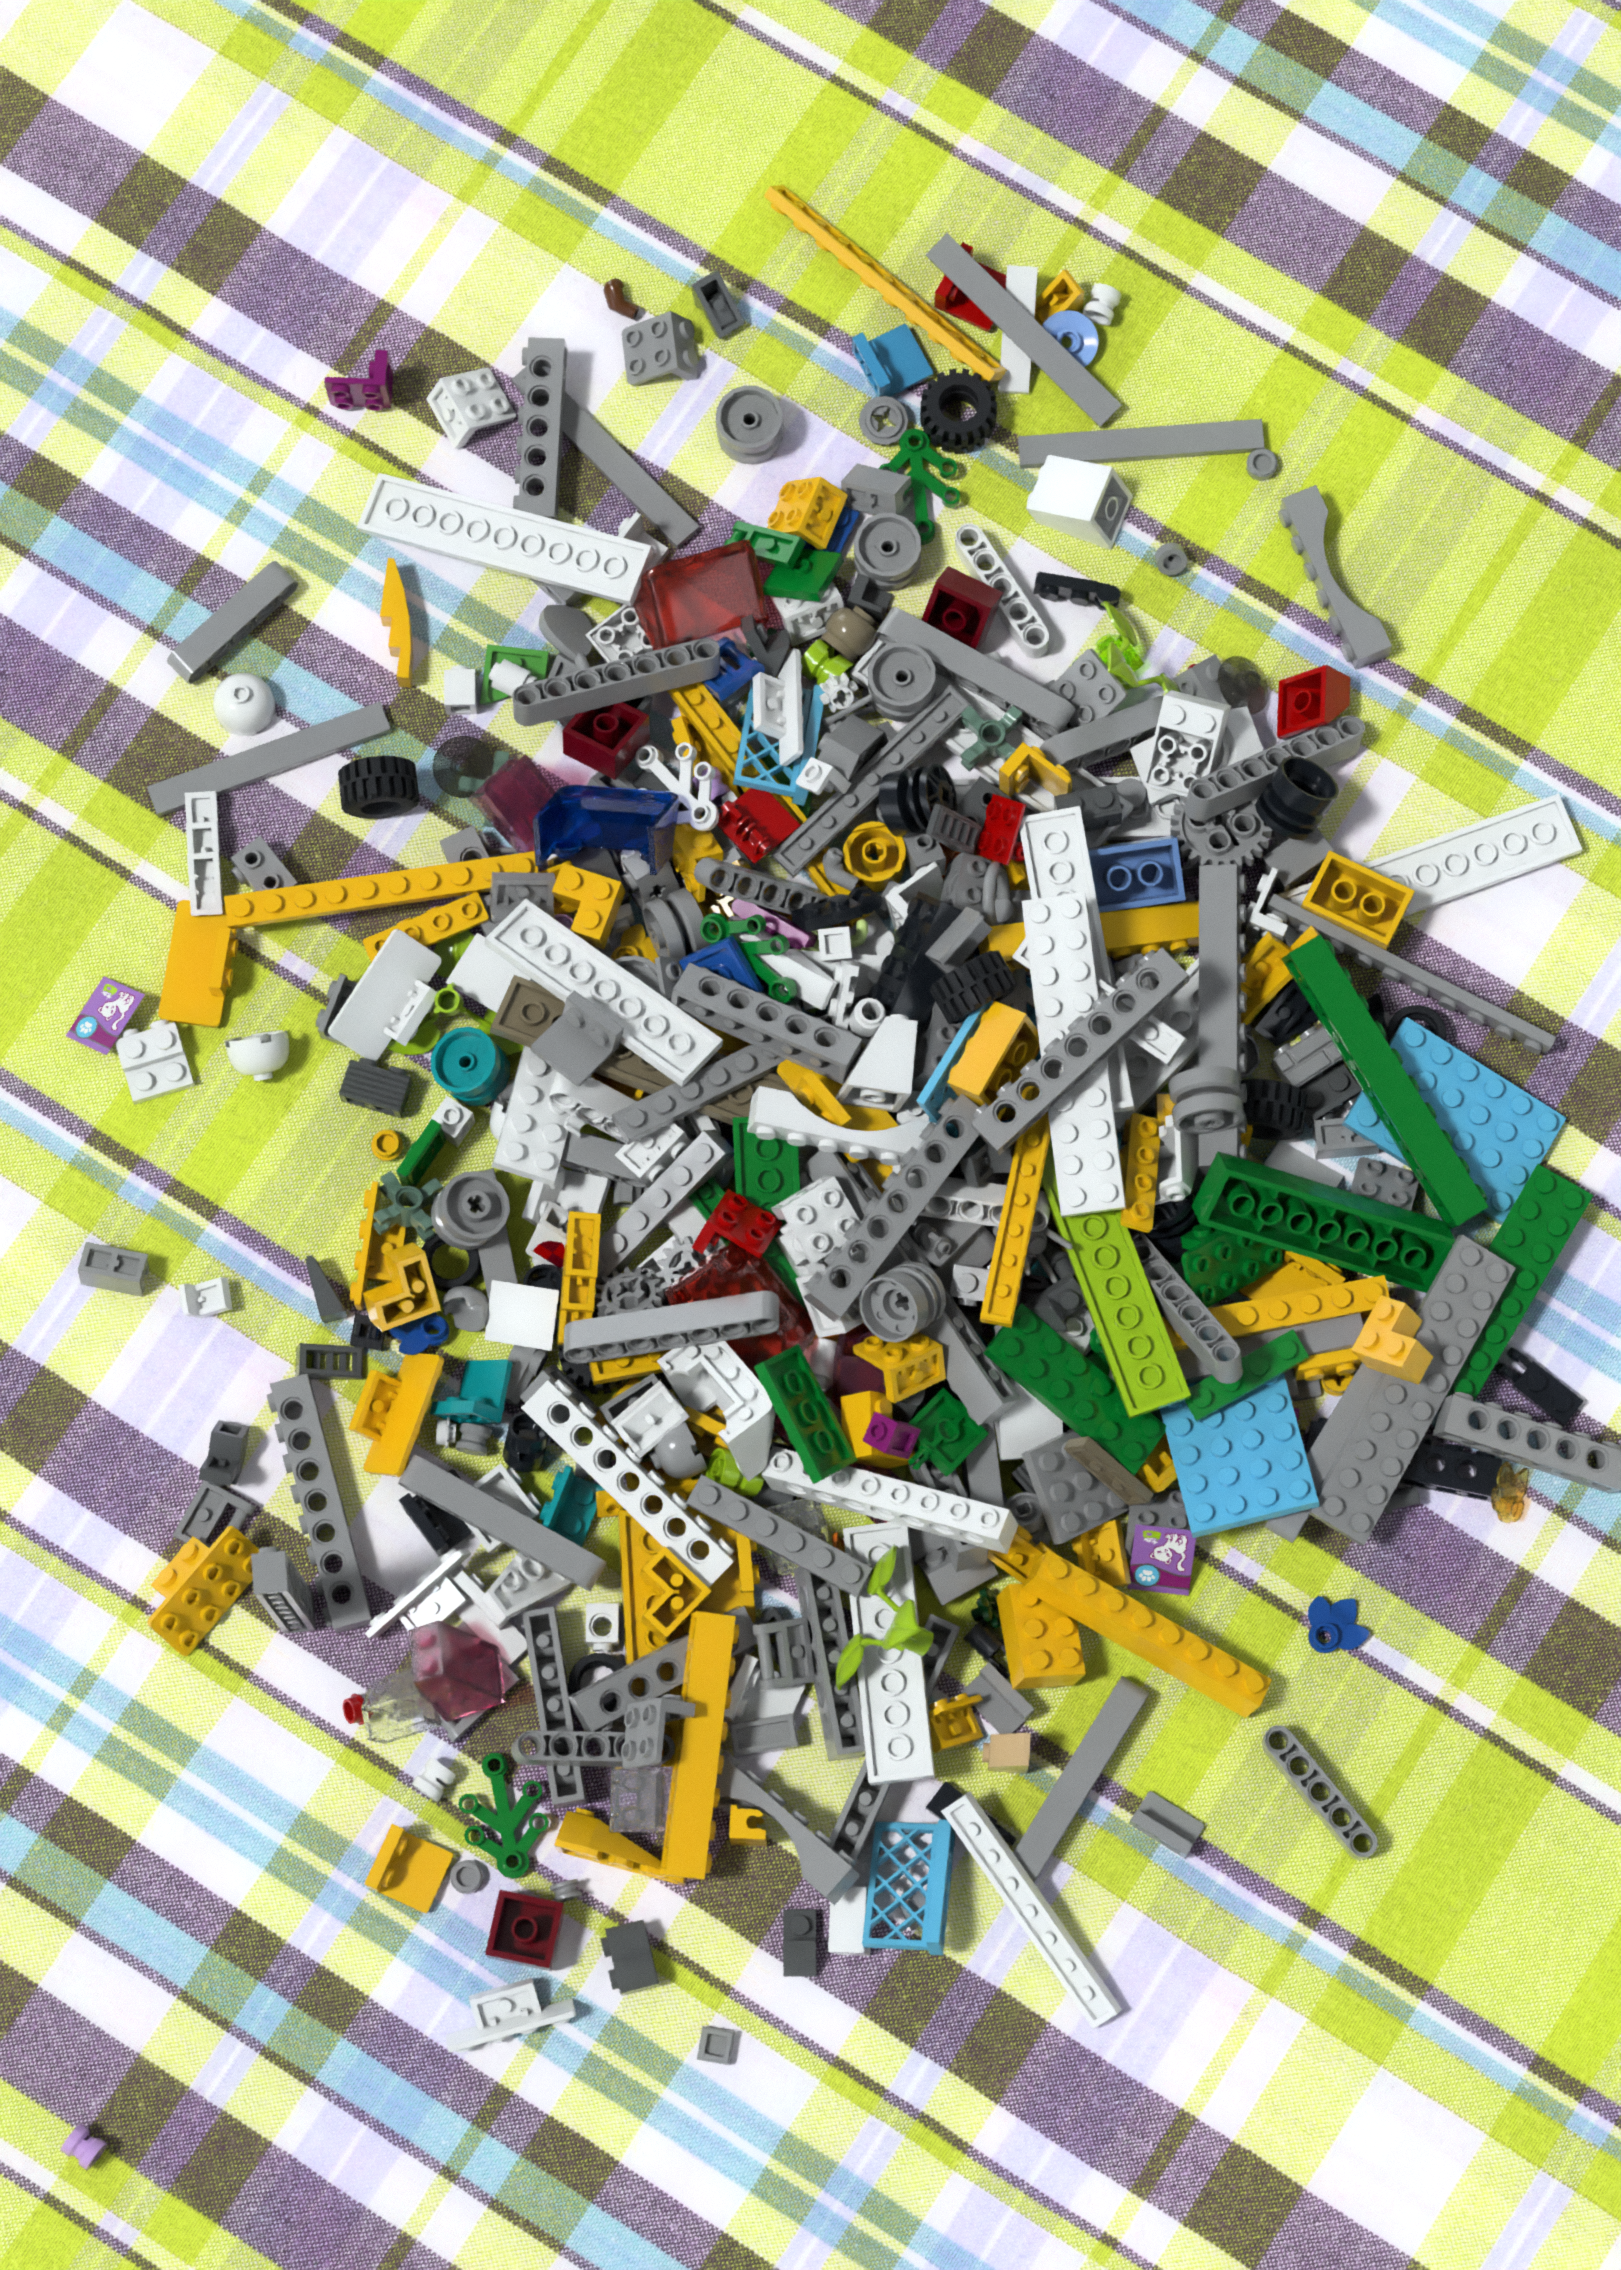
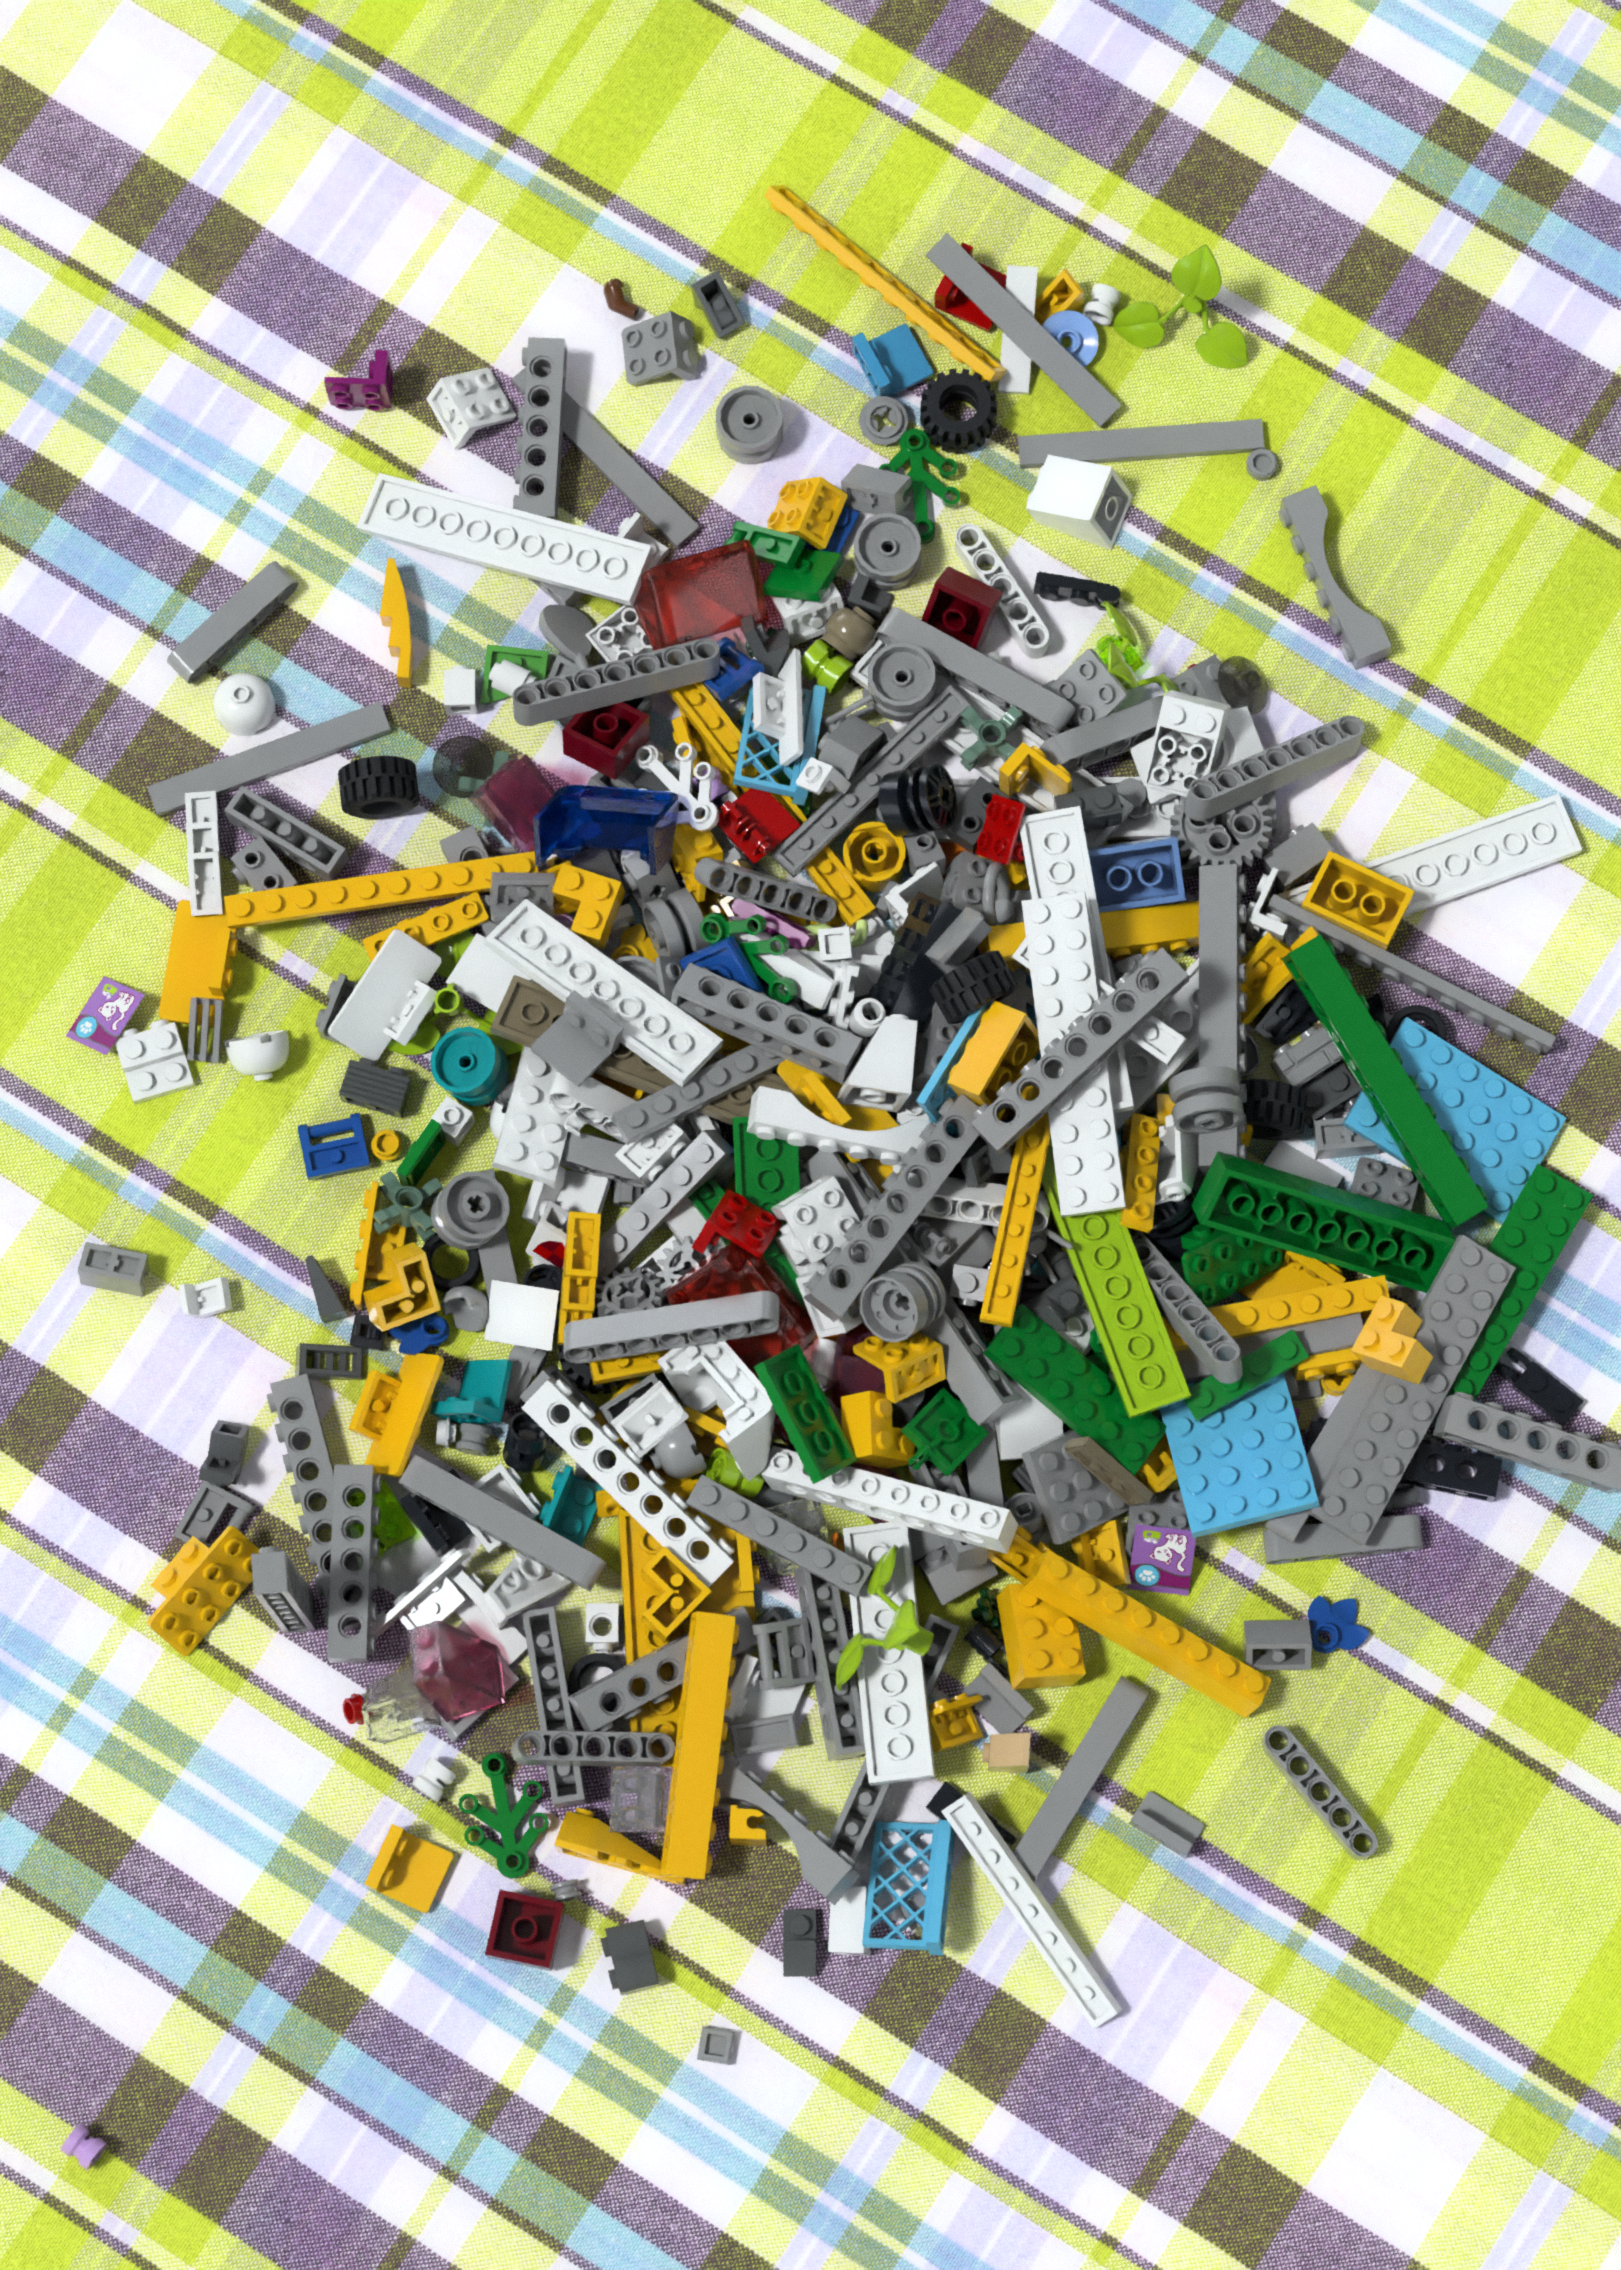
white bracket [446,1978,576,2053] -> none
light grey tile [450,1860,483,1894] -> none
light grey bracket [621,1694,695,1770] -> none
black hinge [791,886,883,933] -> none
white gear [819,672,858,713] -> none
light grey arm [822,848,859,891] -> none
magenta bracket [863,1412,921,1459] -> none
dark grey slope [926,804,982,854] -> none
light grey tile [1155,543,1187,575] -> none
black wheel [1255,756,1339,840] -> none
red slope [1277,665,1350,739] -> none
clear yellow plate [1491,1461,1529,1523] -> none
none -> light grey tile [187,997,224,1063]
none -> light grey brick [224,785,349,881]
none -> blue plate [297,1113,371,1181]
none -> light grey brick [327,1464,381,1663]
none -> clear neon green bracket [349,1479,417,1560]
none -> lime plant [1113,245,1249,369]
none -> light grey brick [1243,1620,1312,1670]
none -> light grey beam [1262,1515,1424,1565]

